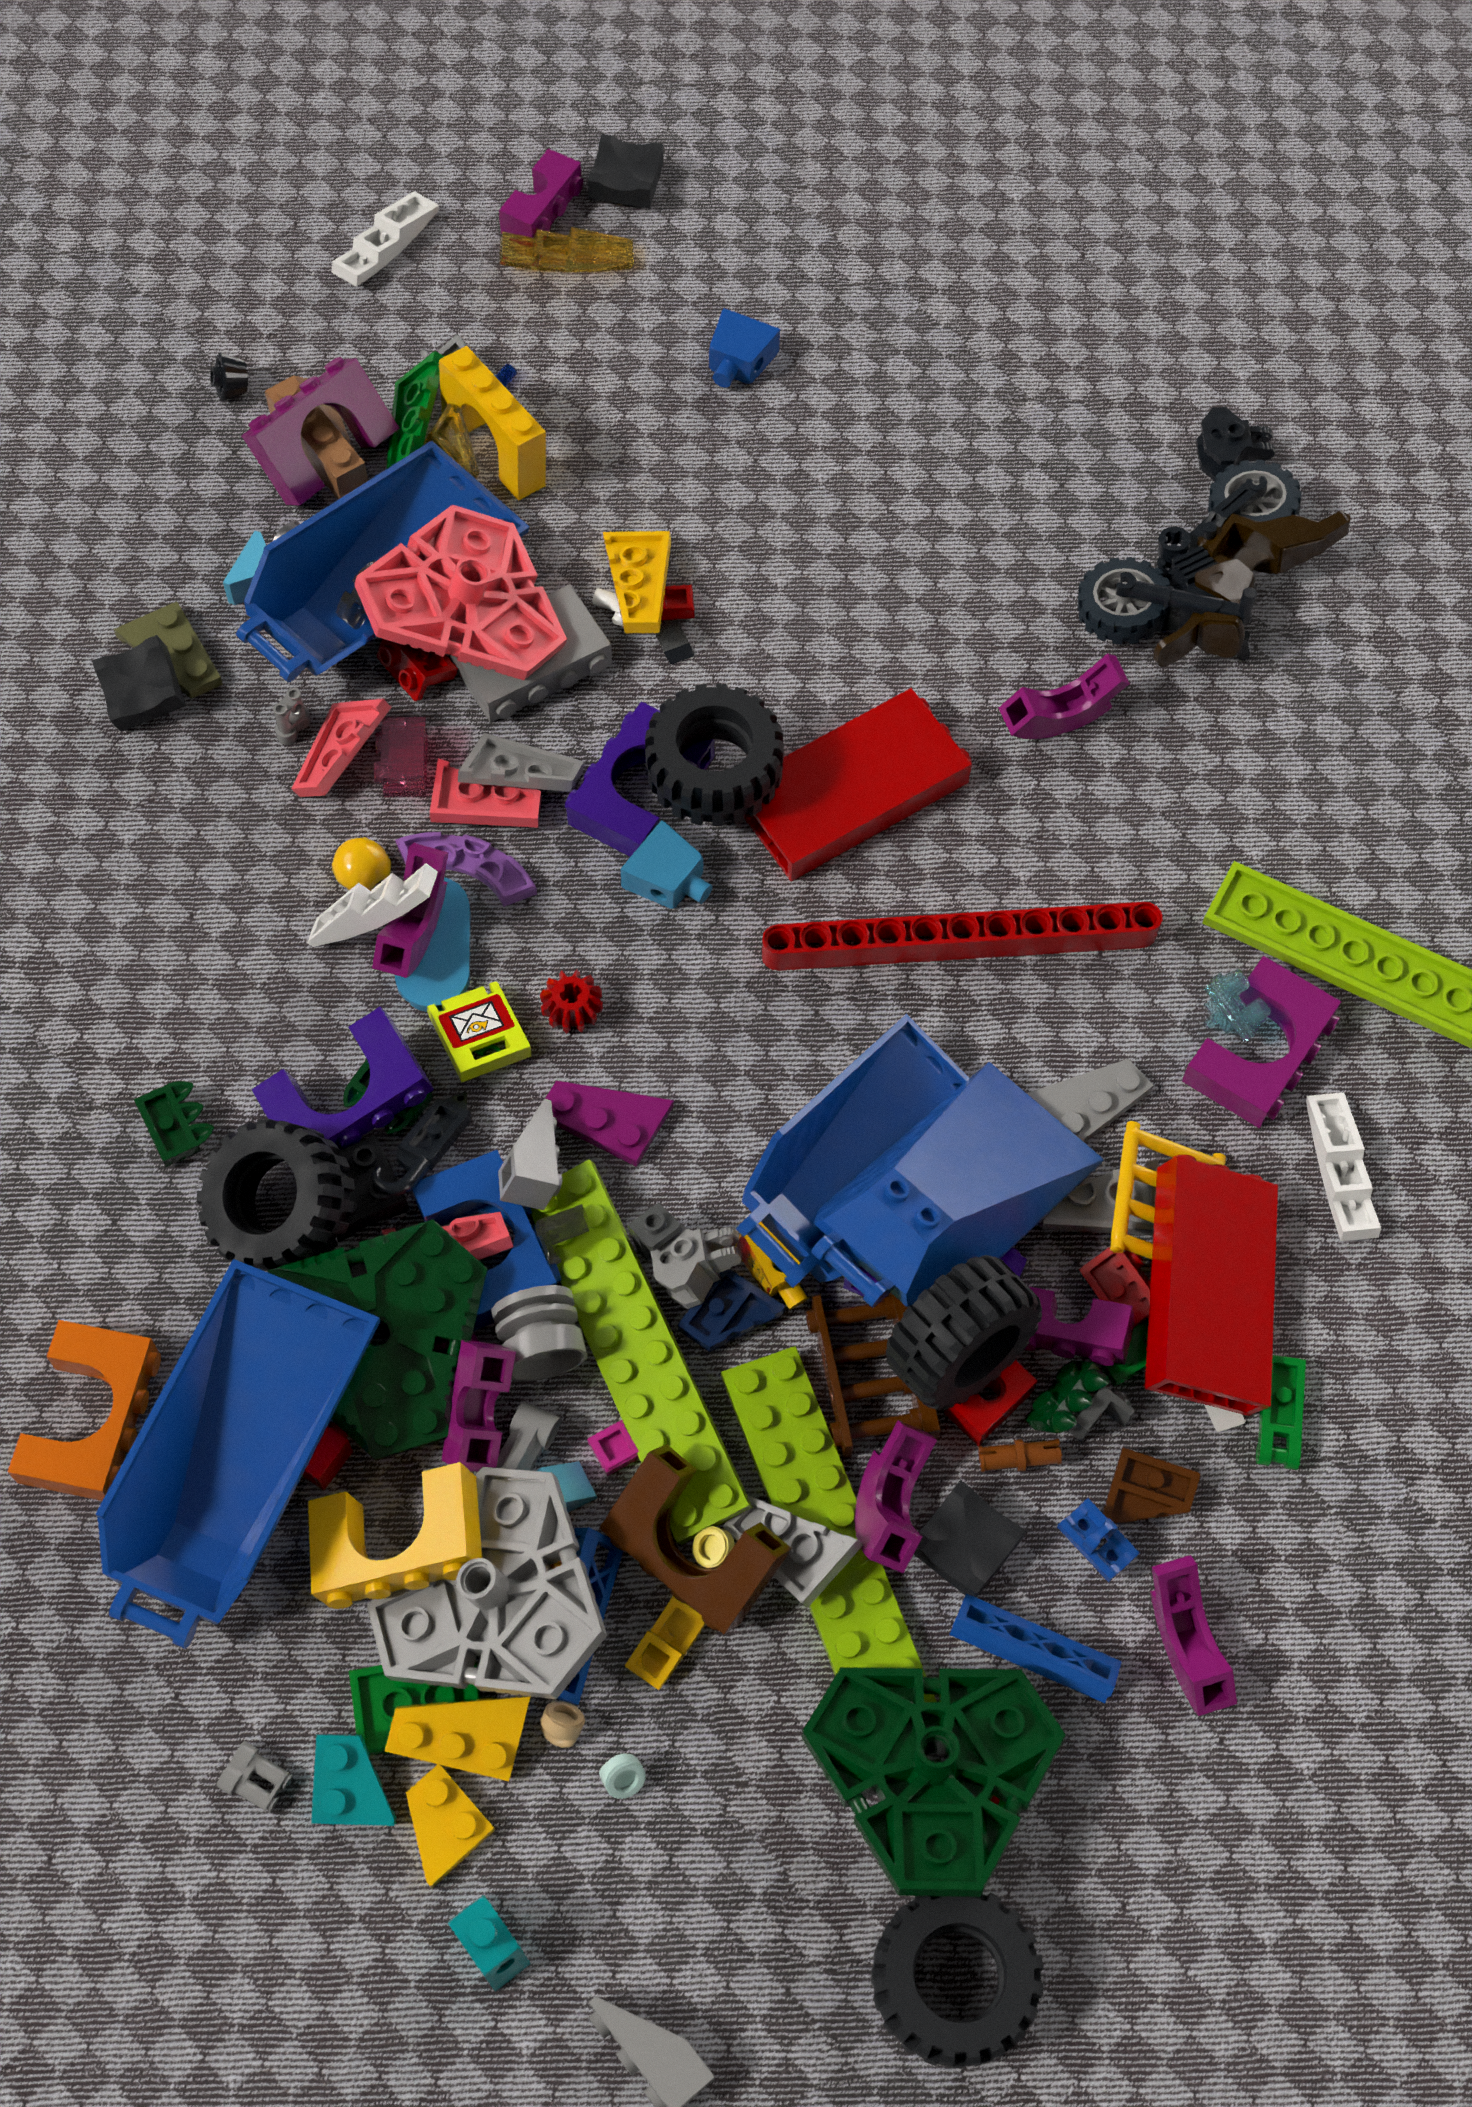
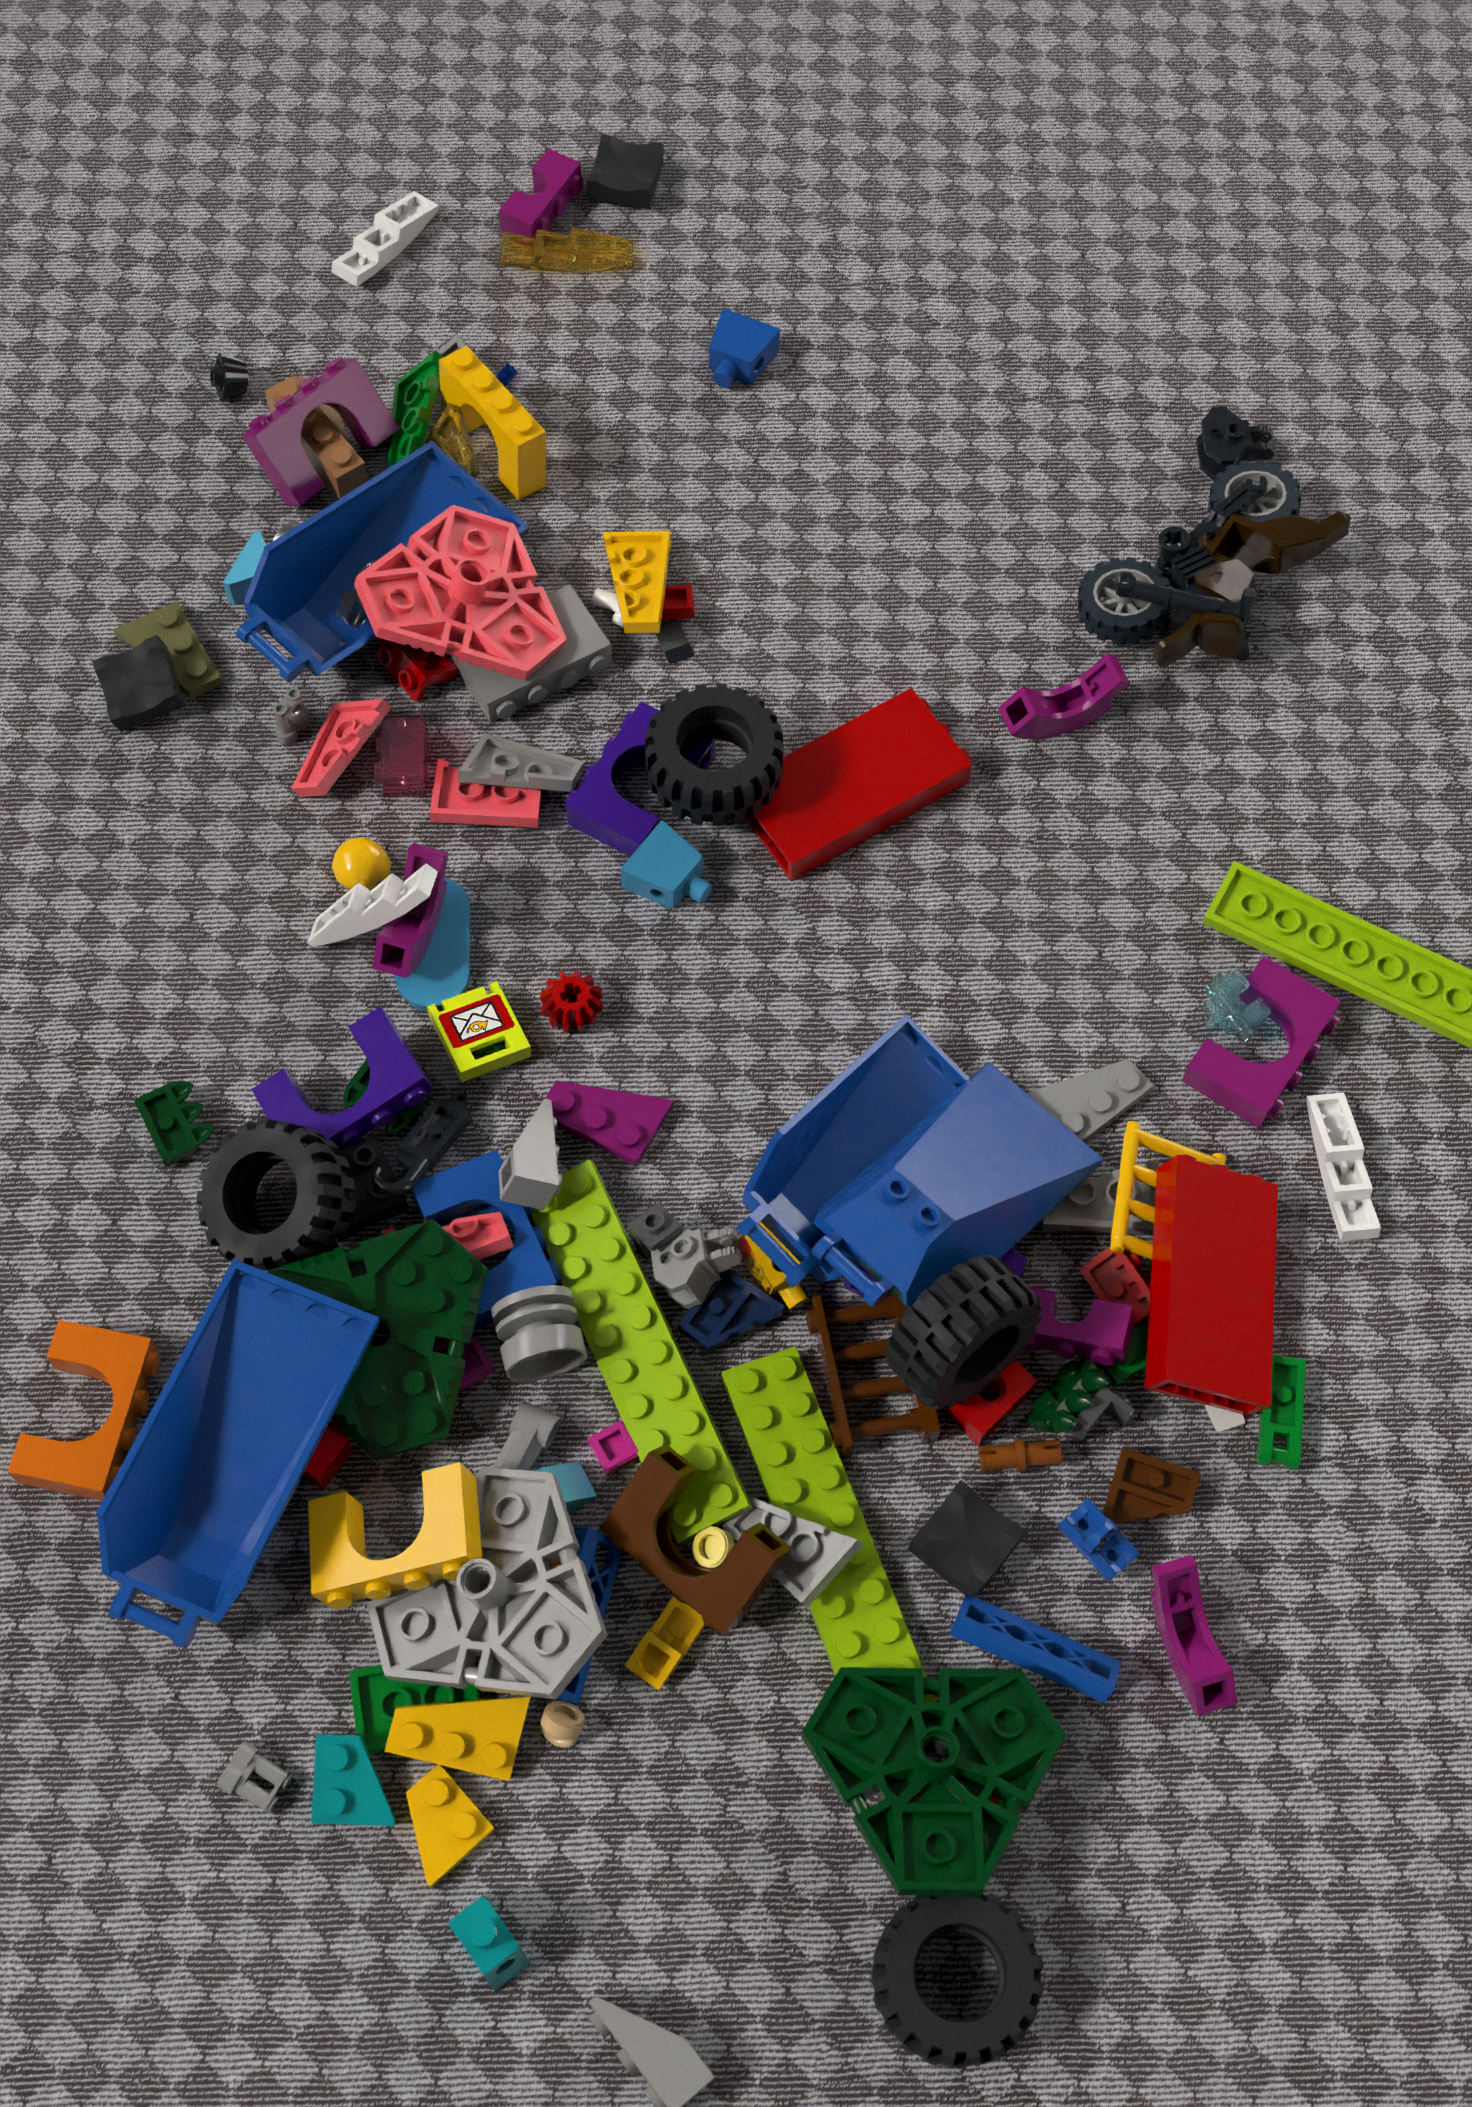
medium lavender tile [395,832,537,907] -> none
magenta arch [441,1340,516,1472] -> none
clear smoke tile [535,1204,589,1265] -> none
light aqua tile [599,1753,646,1799] -> none
red beam [762,902,1163,971] -> none
magenta arch [855,1420,937,1573] -> none

